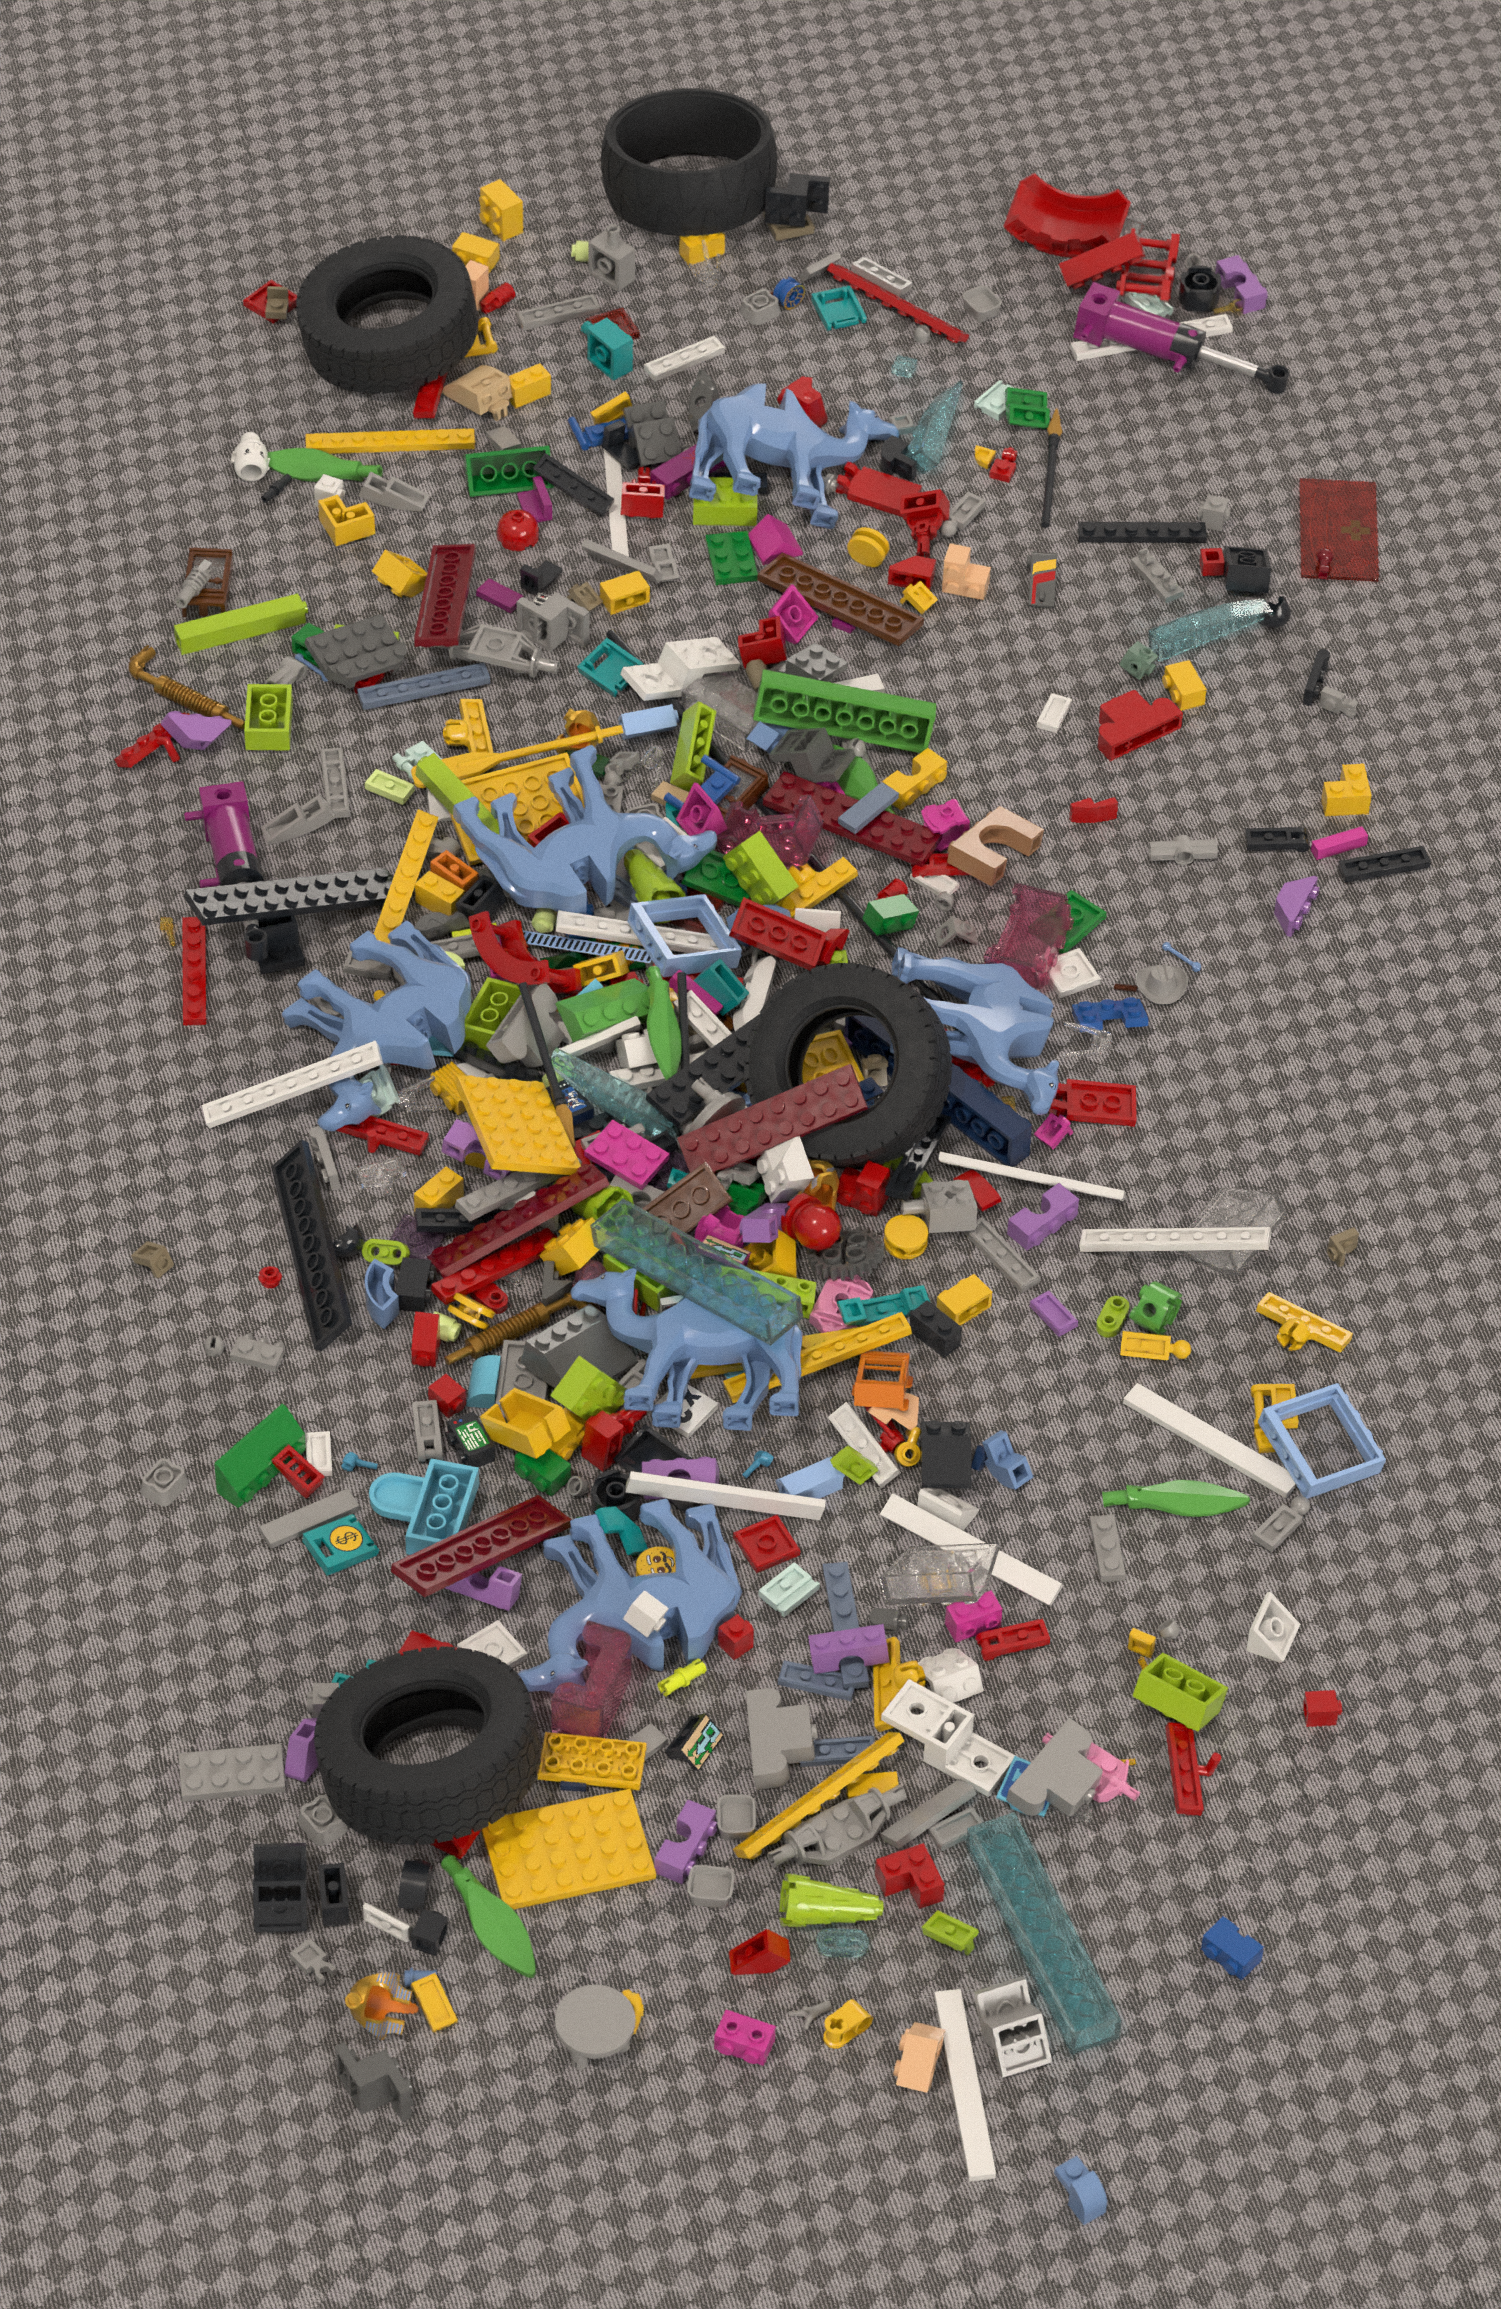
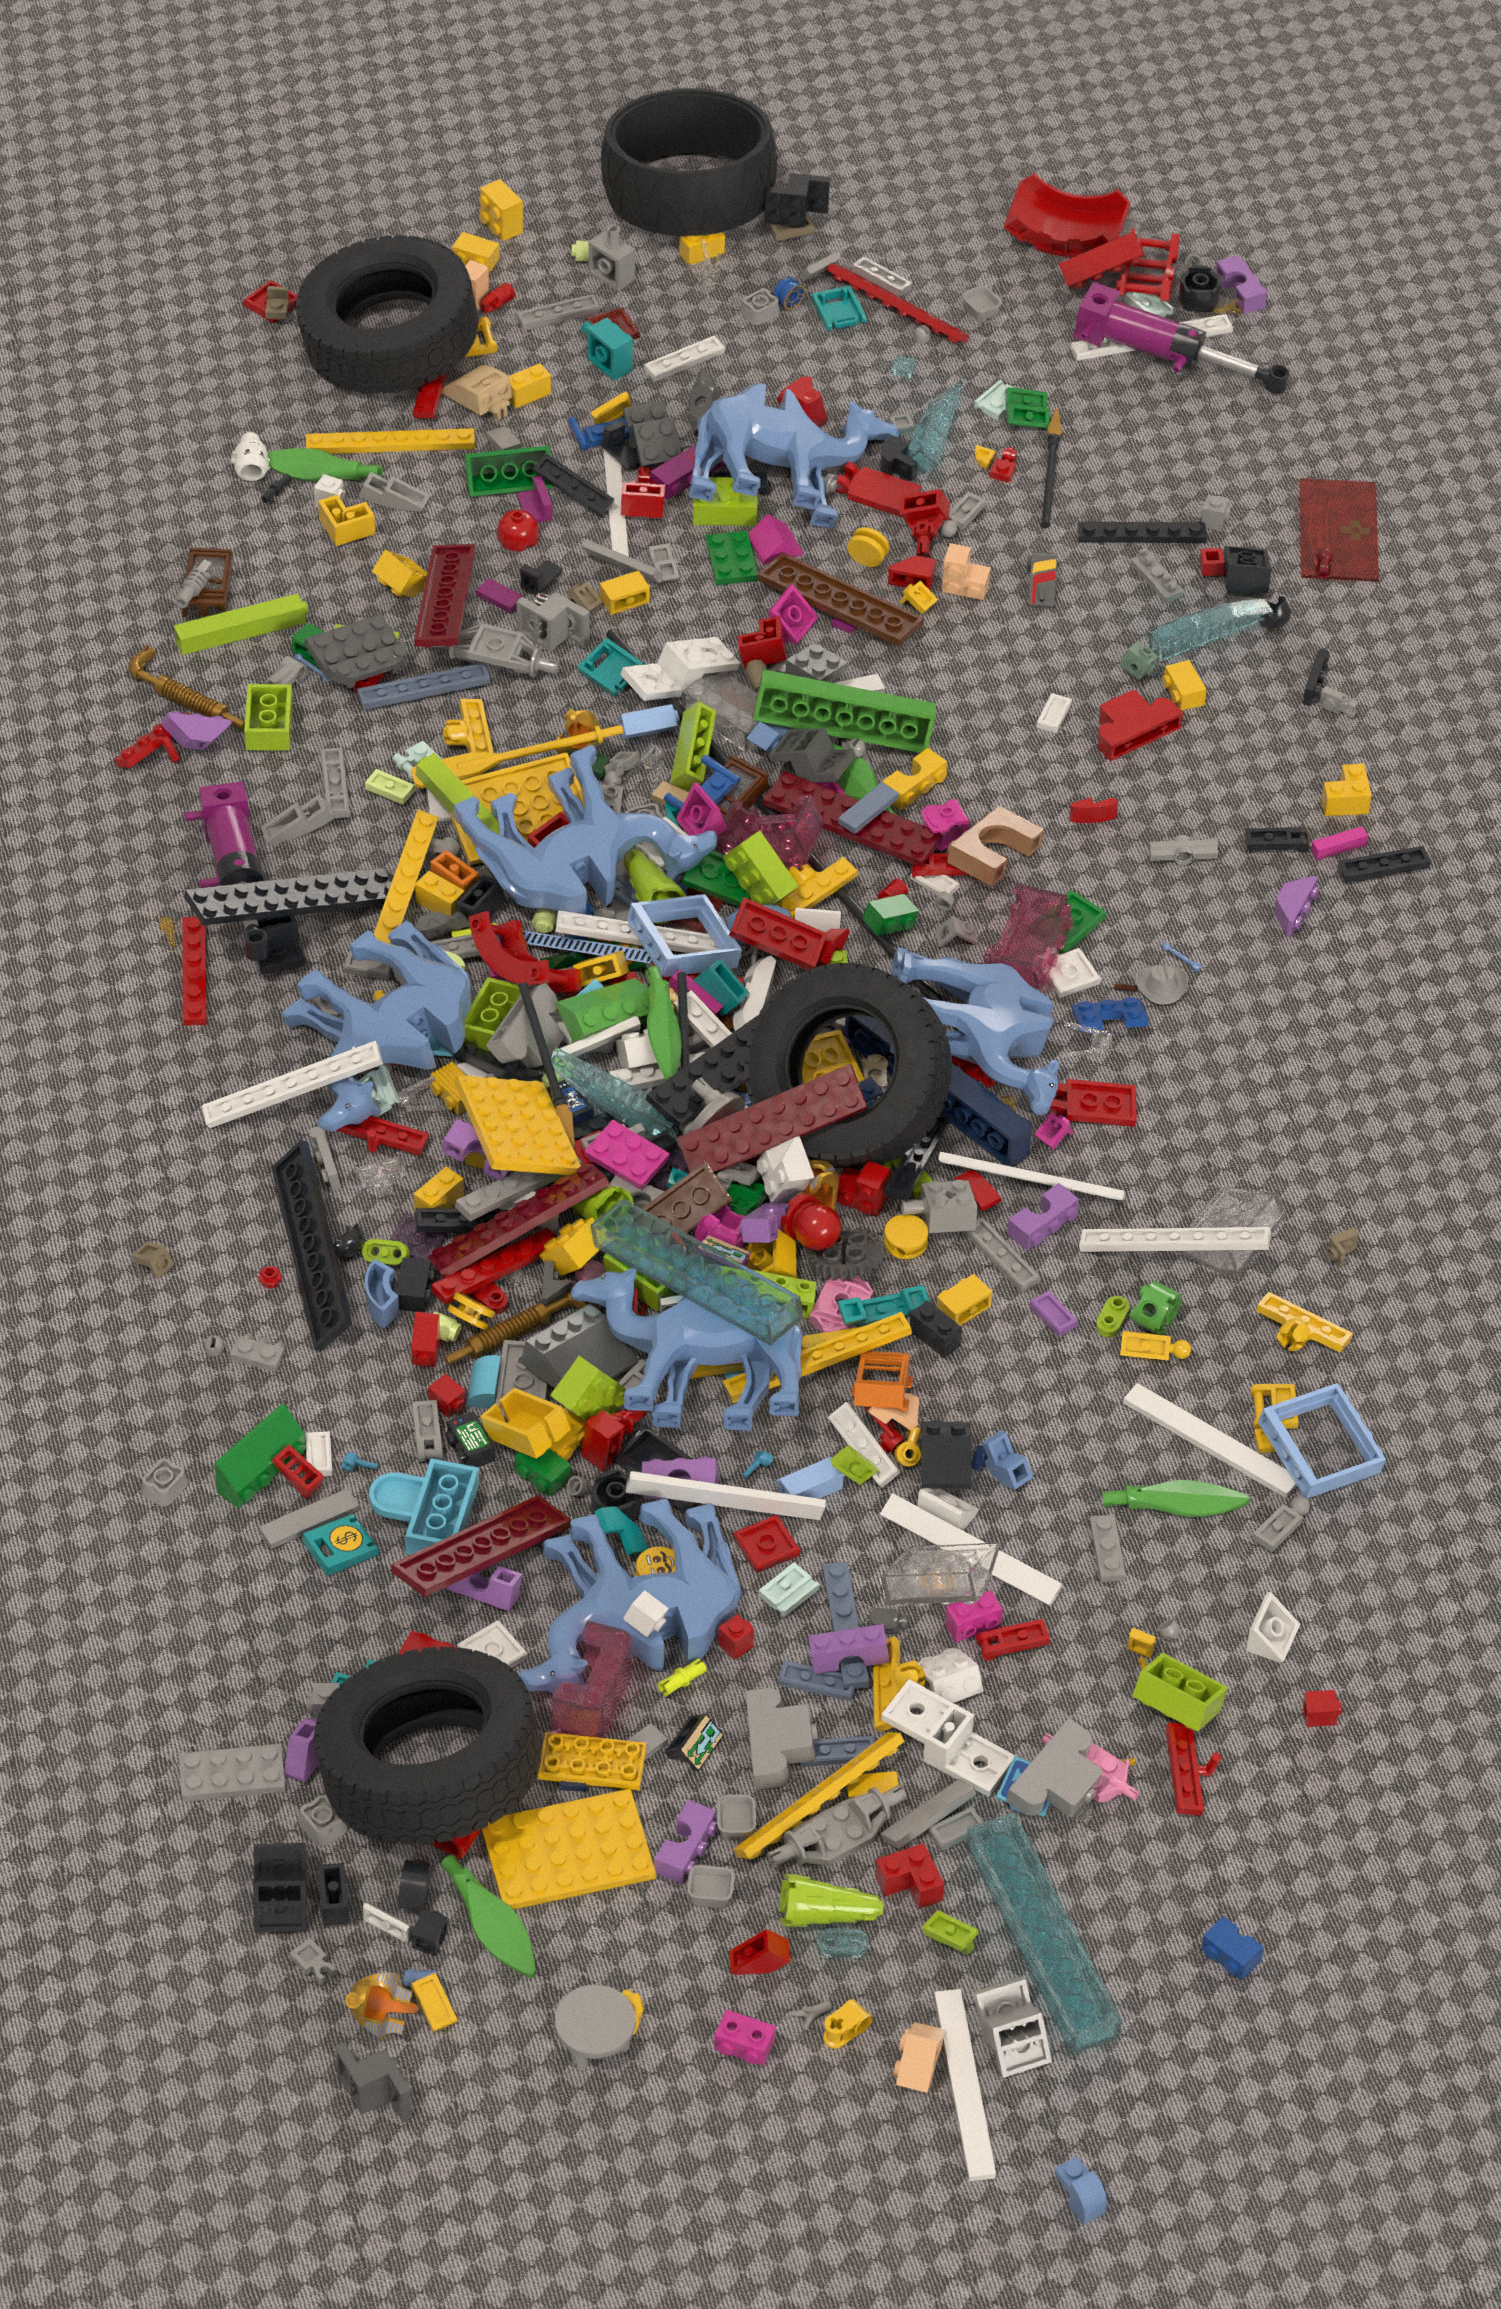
white tile [650,1385,718,1439] -> none

